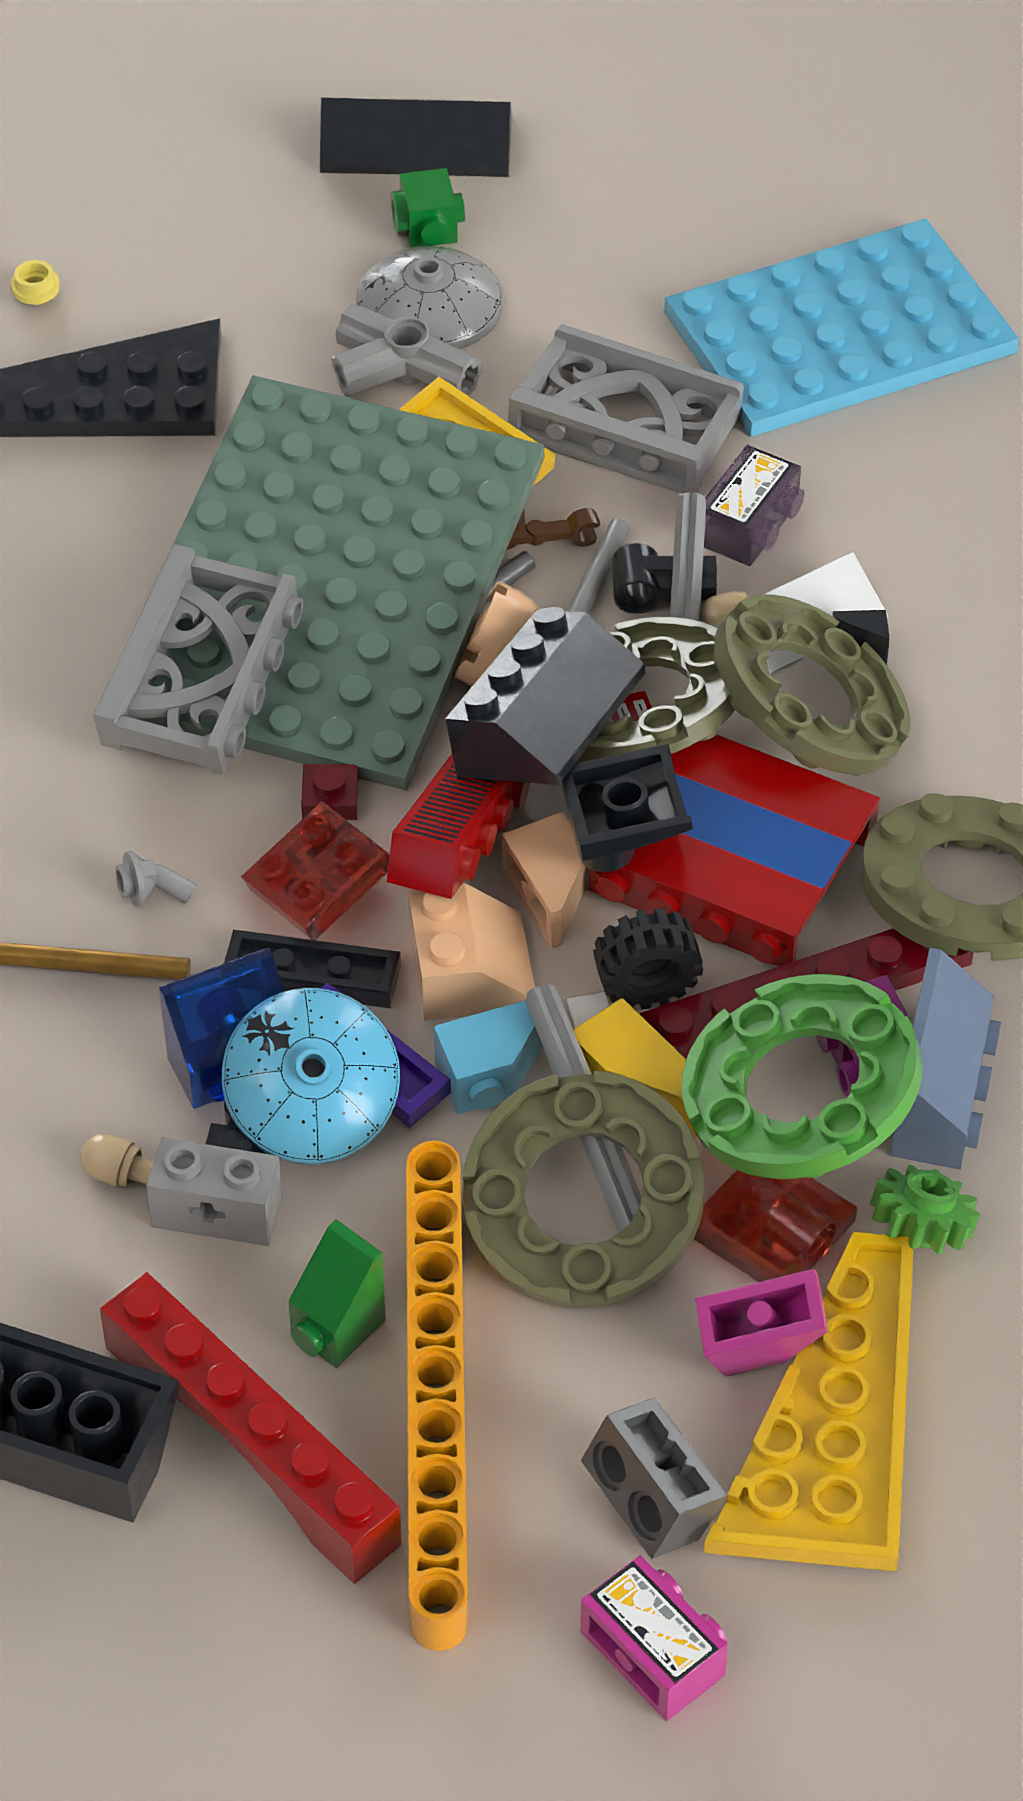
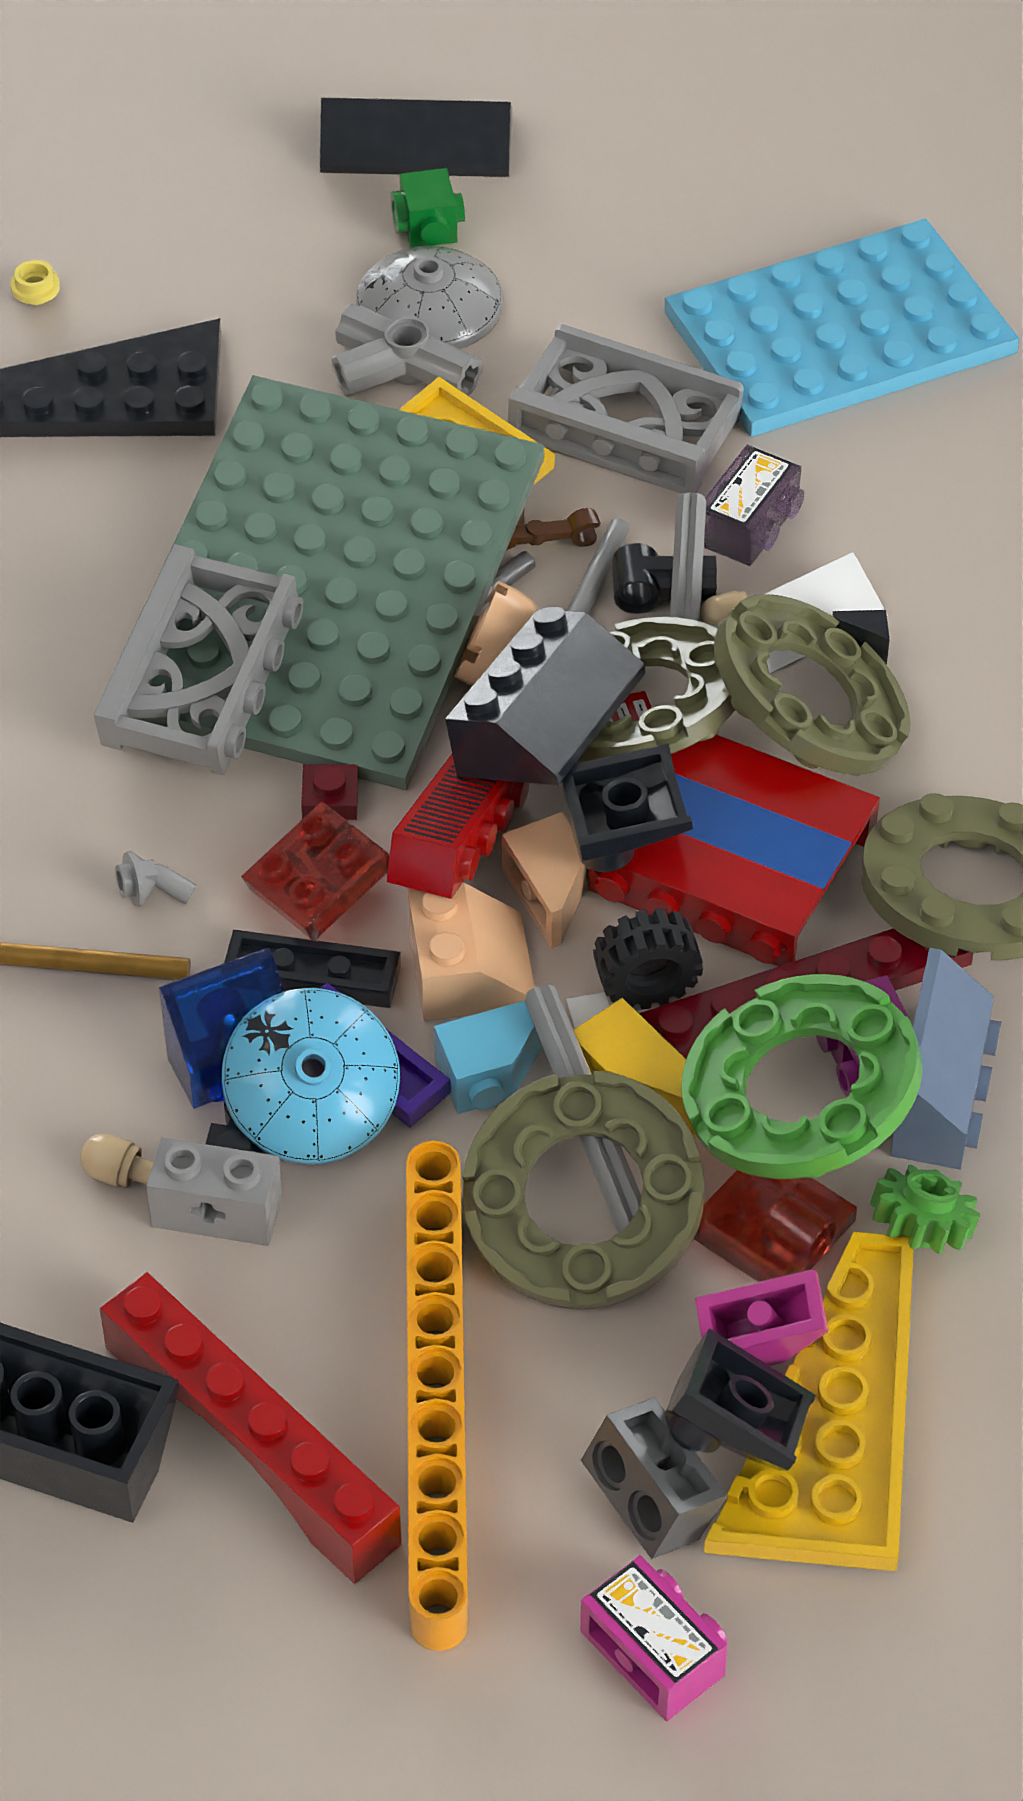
green slope [288,1219,386,1368] -> none
none -> black slope [665,1328,816,1471]

